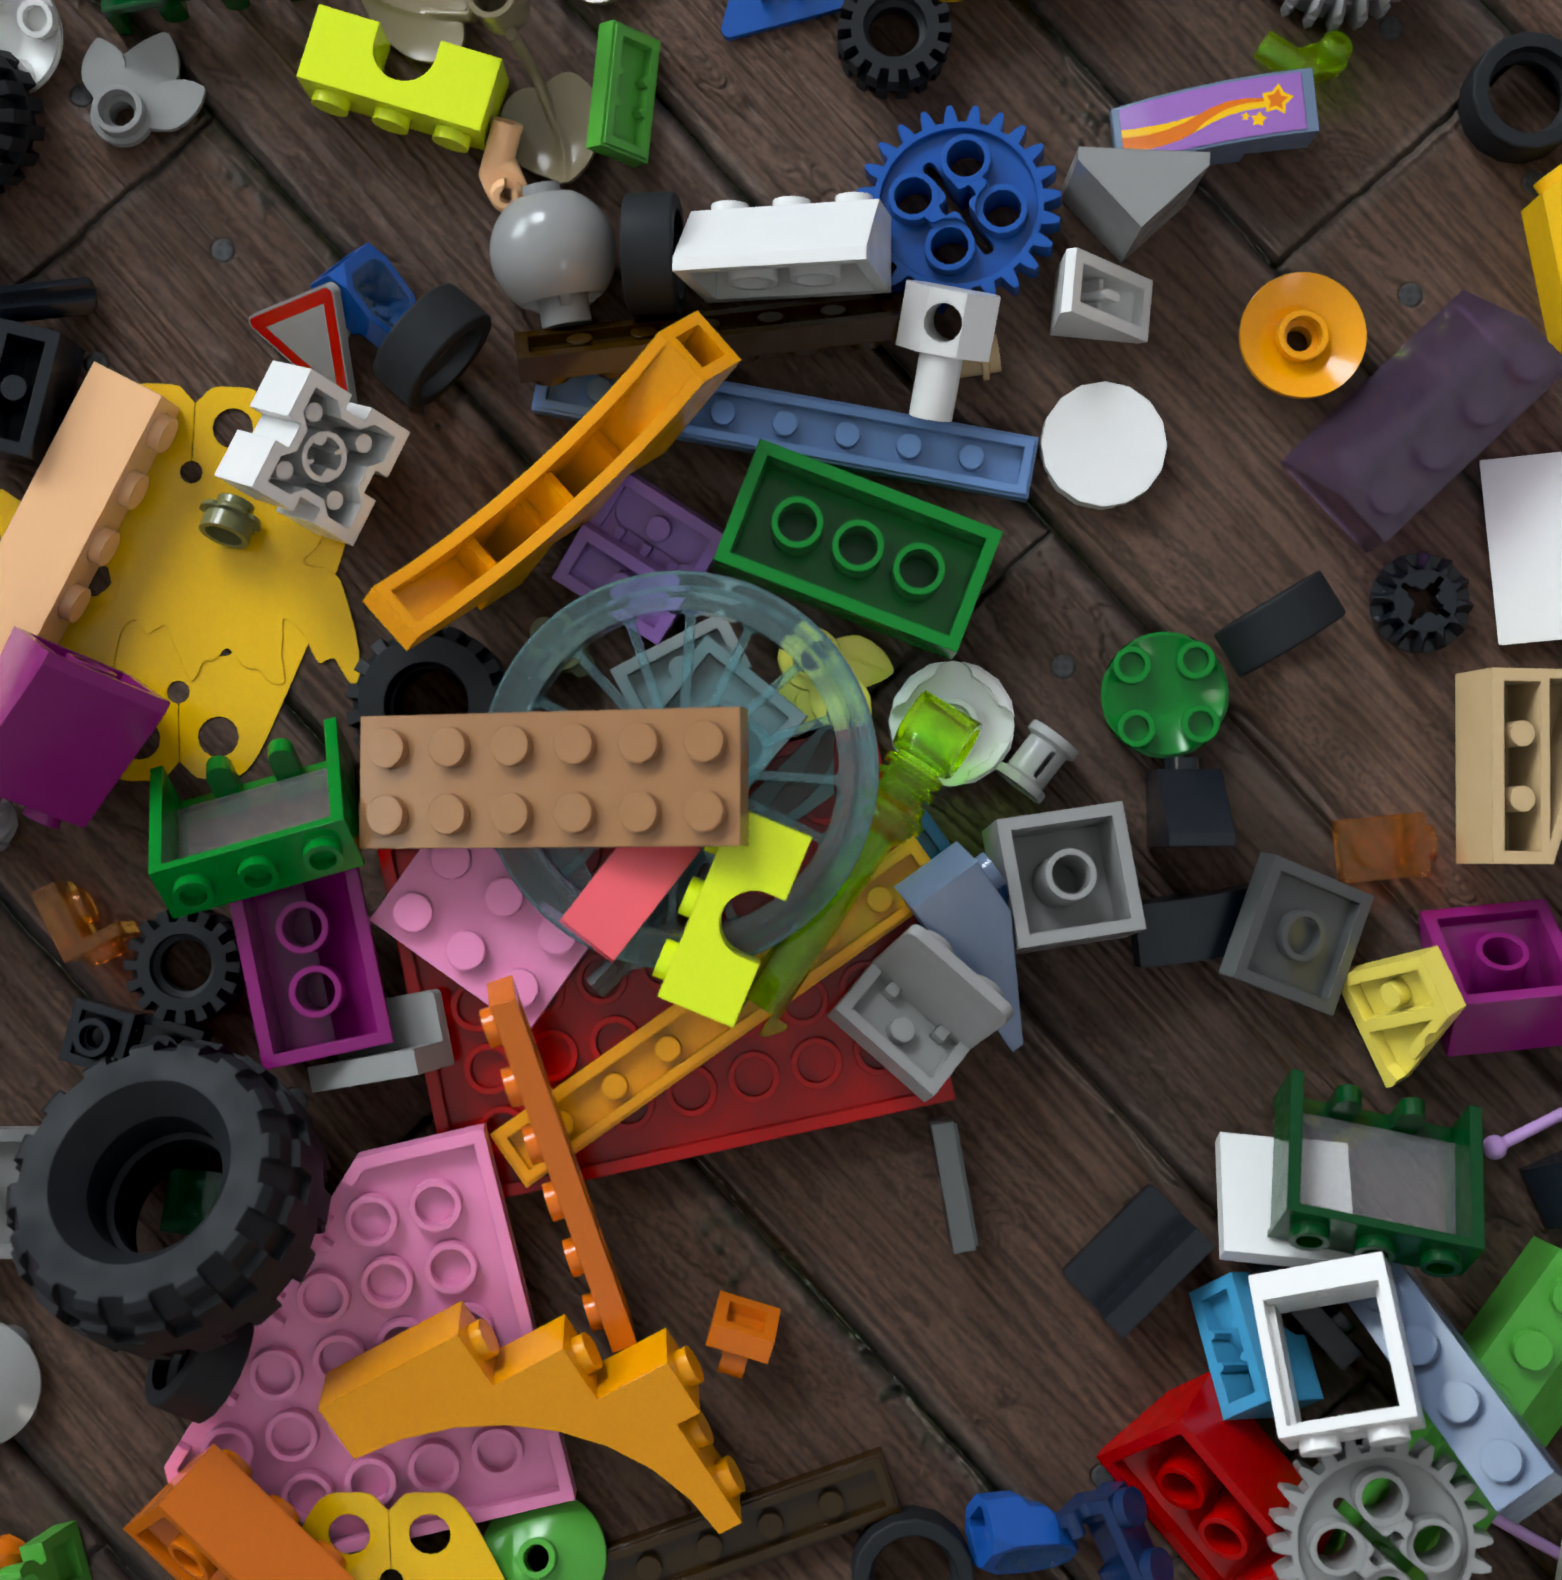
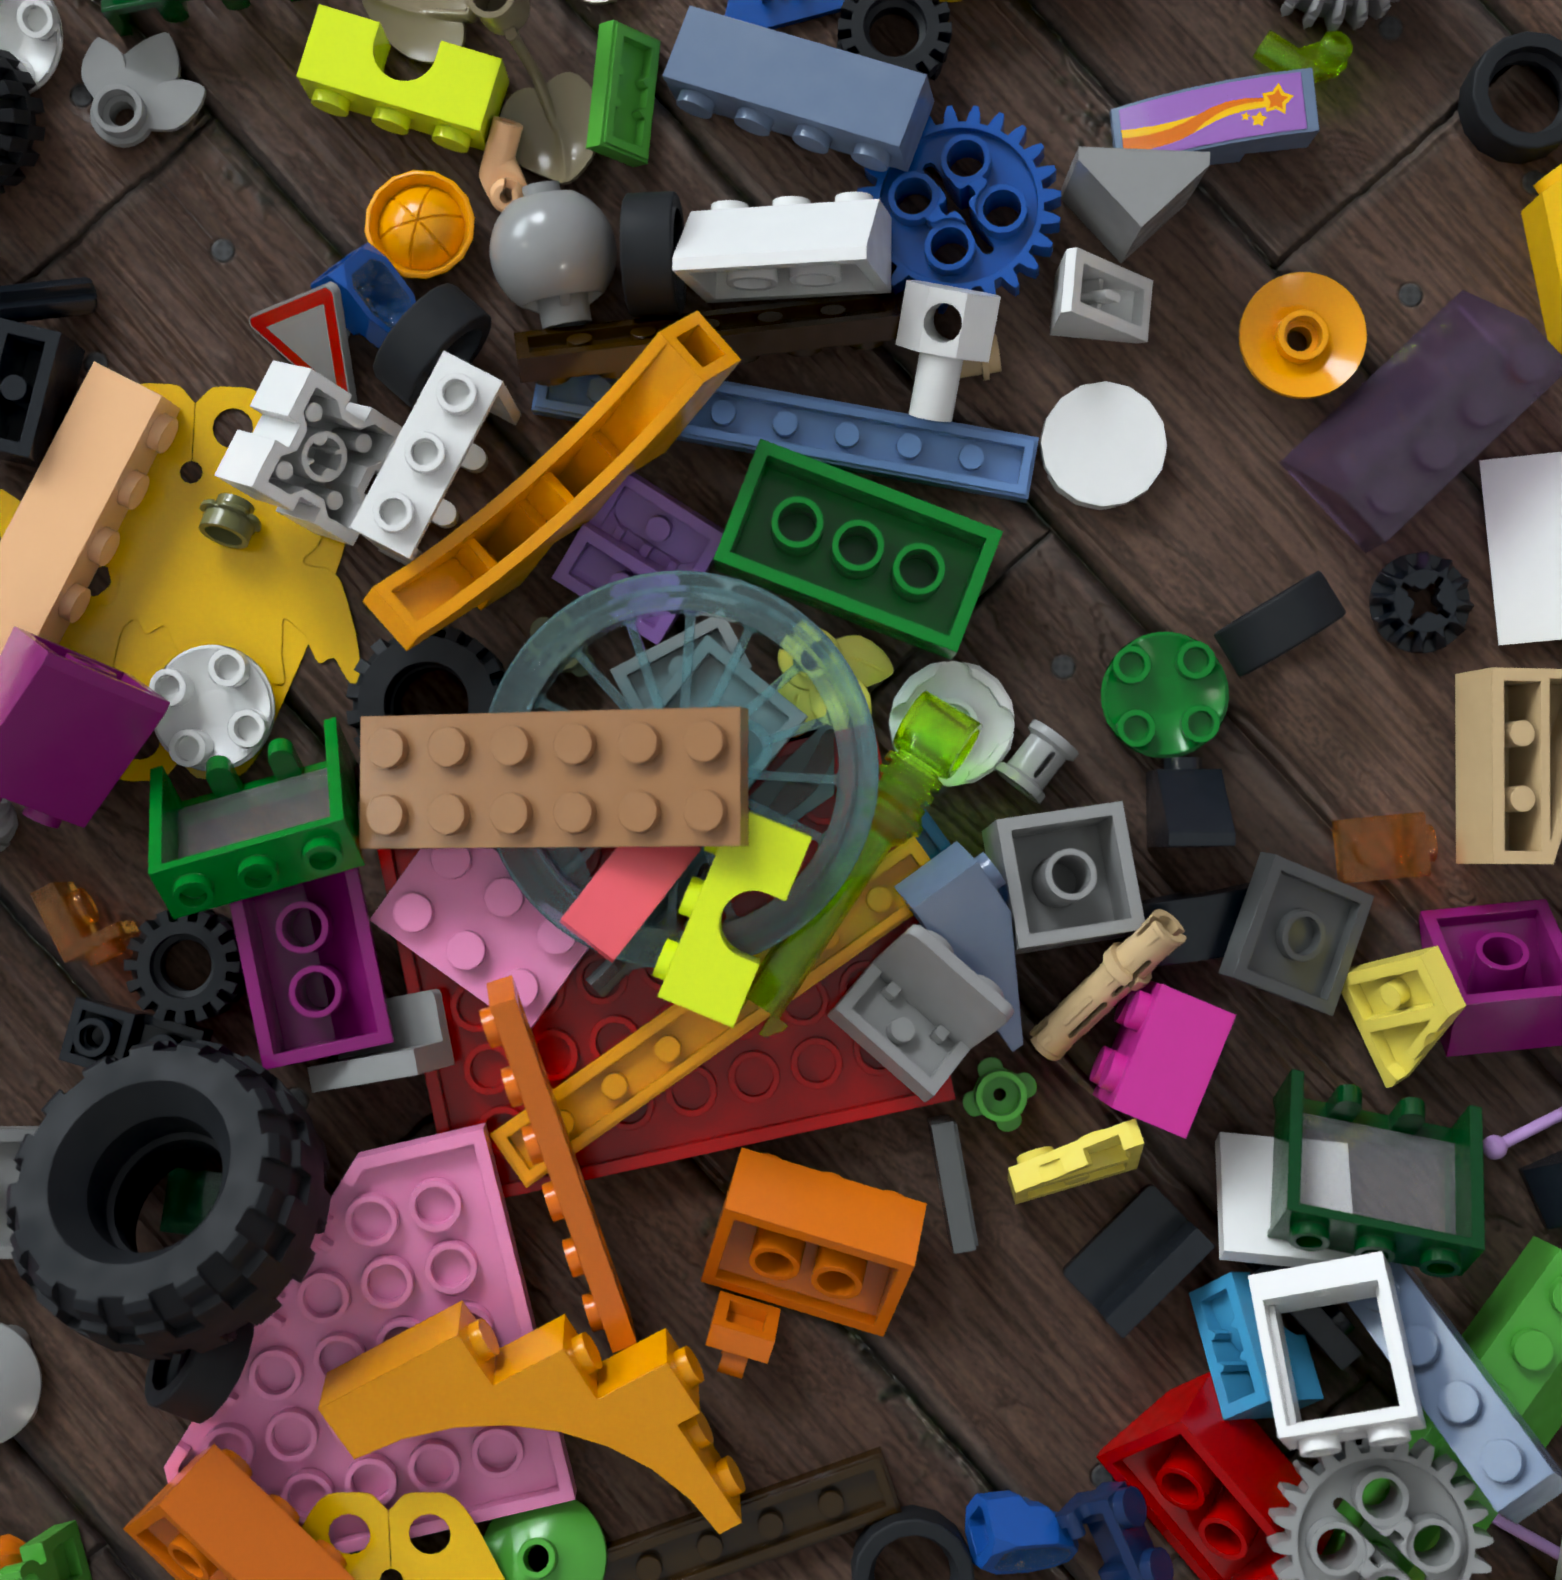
none -> white dish [149,645,275,771]
none -> white window [350,351,521,565]
none -> light orange hat [365,170,475,279]
none -> sand blue brick [662,6,935,172]
none -> orange slope [700,1147,927,1337]
none -> bright green plate [962,1057,1037,1132]
none -> light yellow wing [1008,1118,1144,1205]
none -> tan pin [1030,909,1187,1061]
none -> dark pink brick [1090,981,1236,1139]

